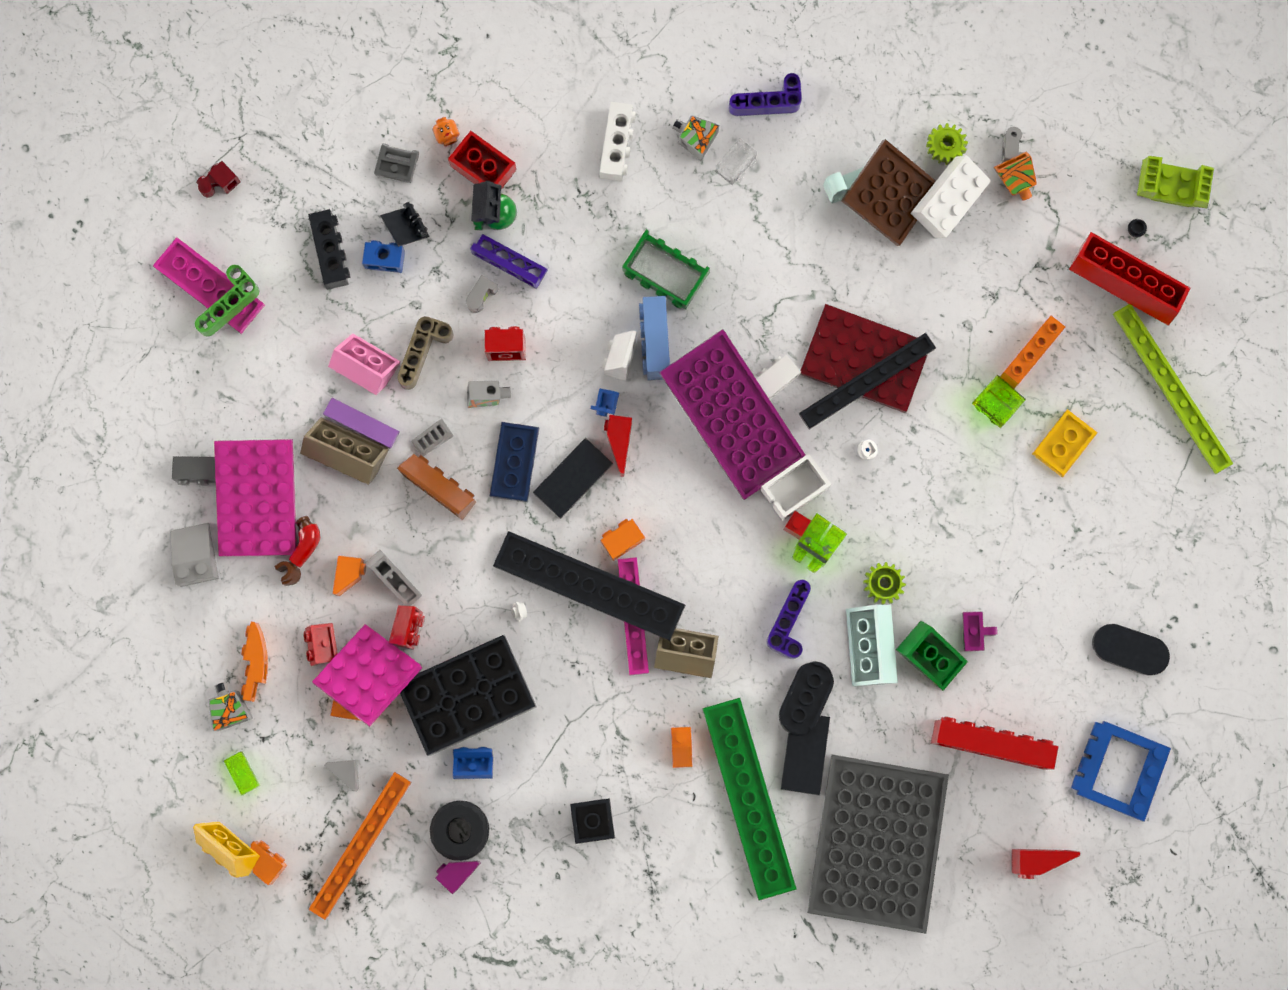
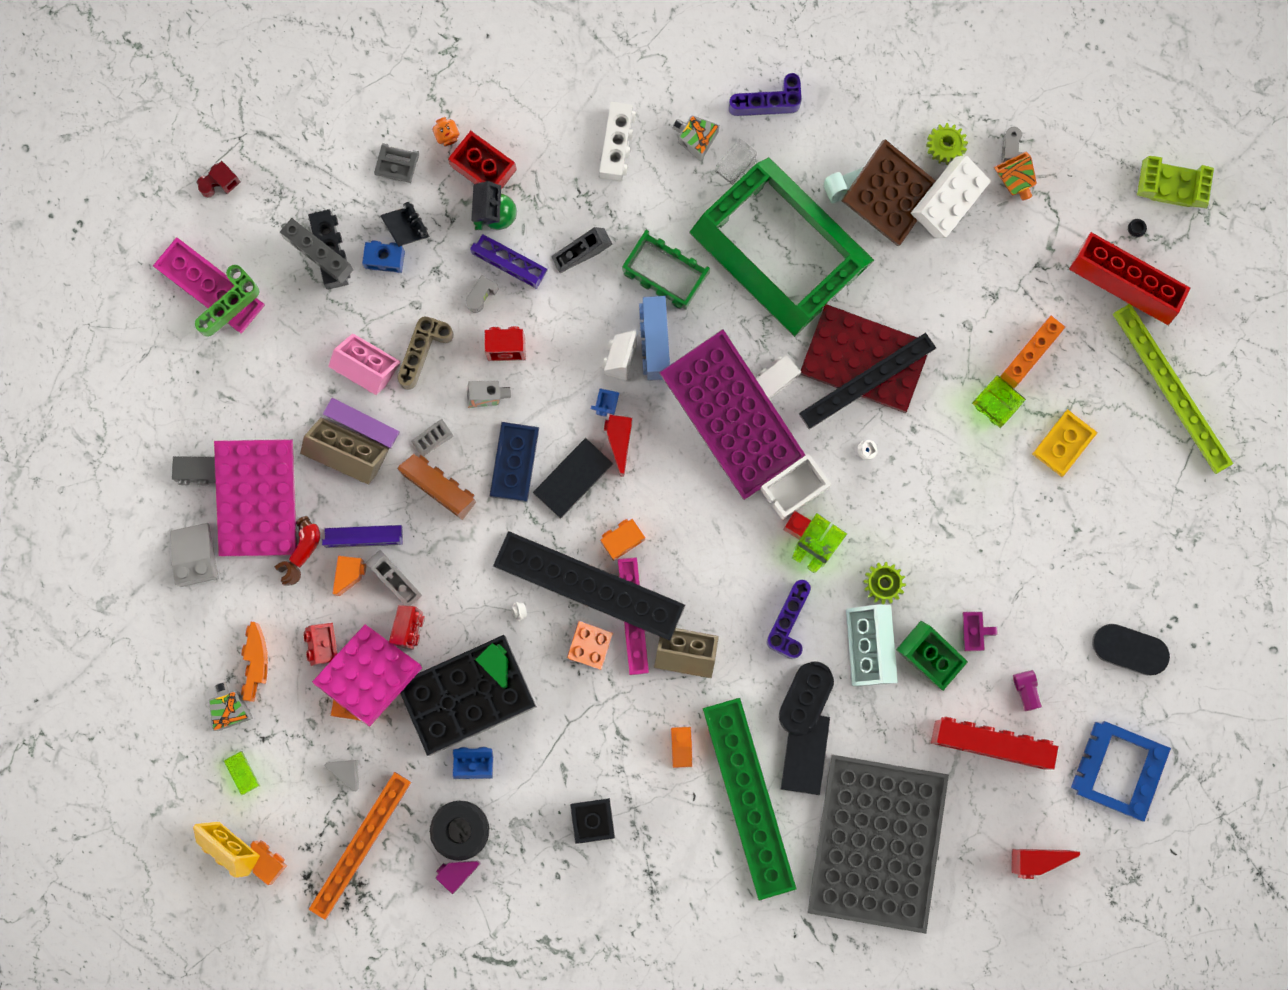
none -> dark grey brick [280,218,353,284]
none -> dark purple fence [322,525,403,548]
none -> green slope [475,643,508,689]
none -> black slope [551,227,613,273]
none -> hinge [567,621,613,670]
none -> green slope [689,157,874,337]
none -> magenta piece [1013,670,1042,711]

